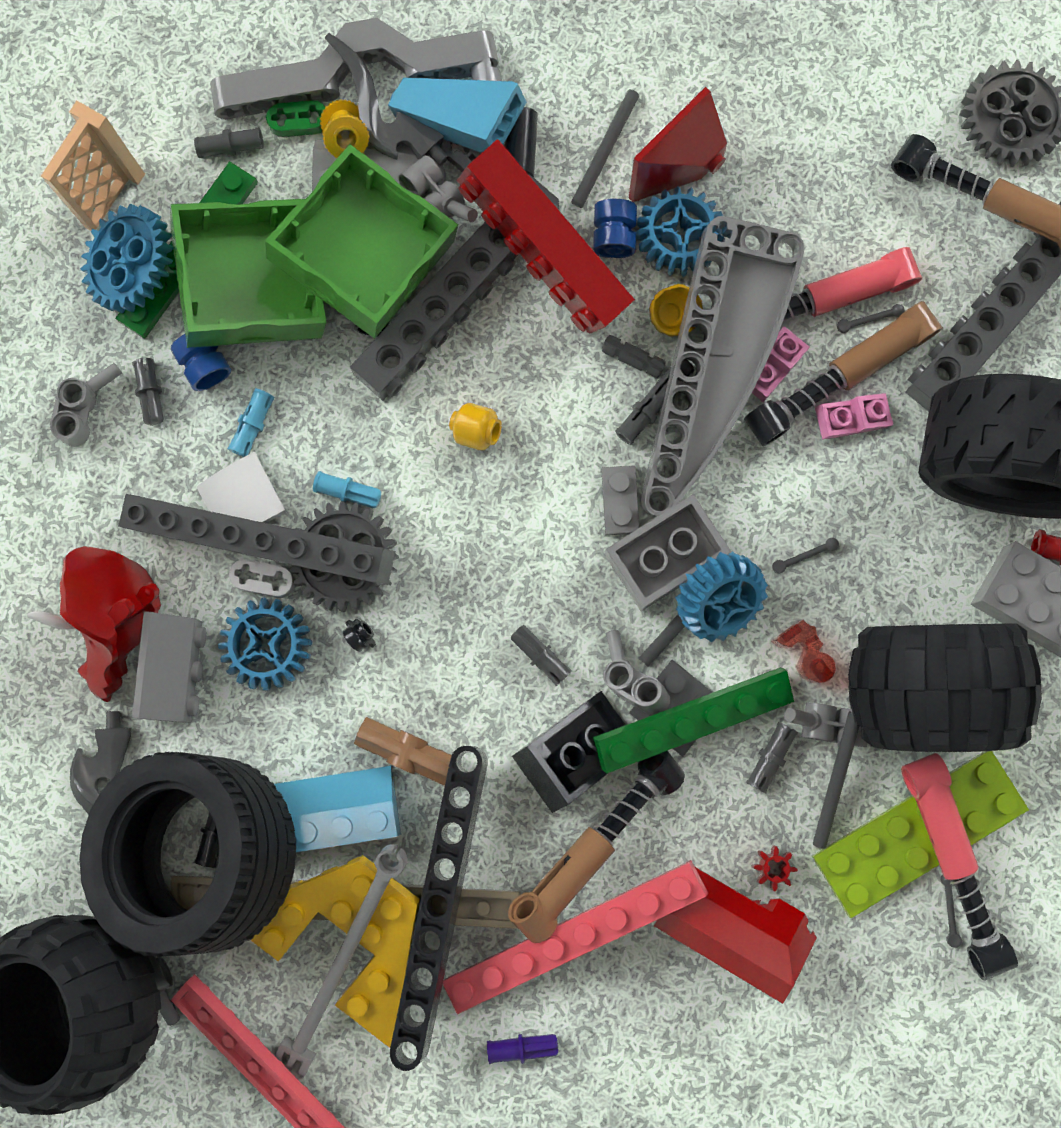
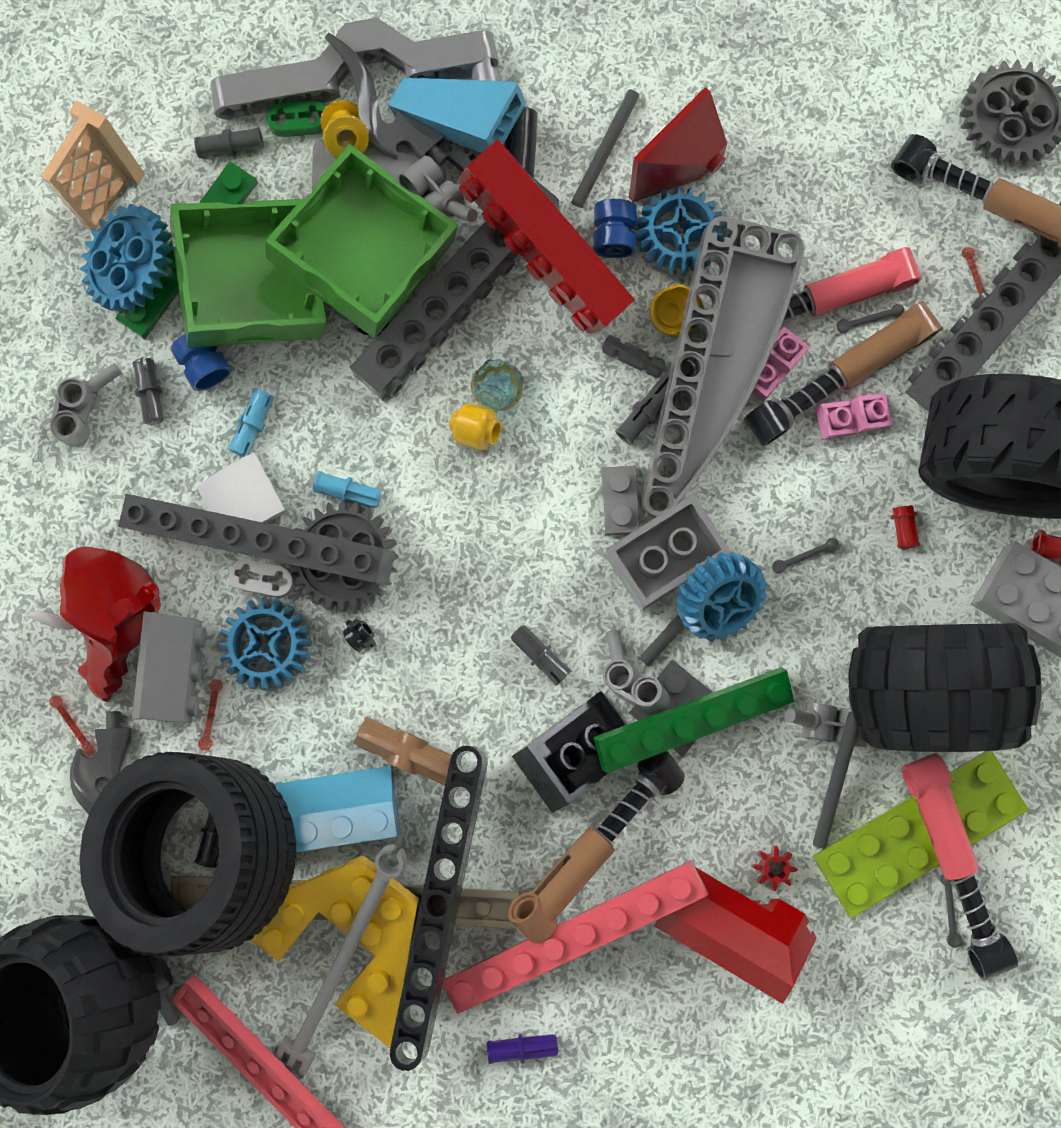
dark grey pin [746,722,799,794] -> none
clear red leg [771,619,836,683] -> none
none -> clear red hinge [49,695,96,756]
none -> clear red hinge [198,679,223,751]
none -> clear light blue hair [471,359,524,411]
none -> red pin [890,505,920,549]
none -> clear red hinge [961,247,985,296]

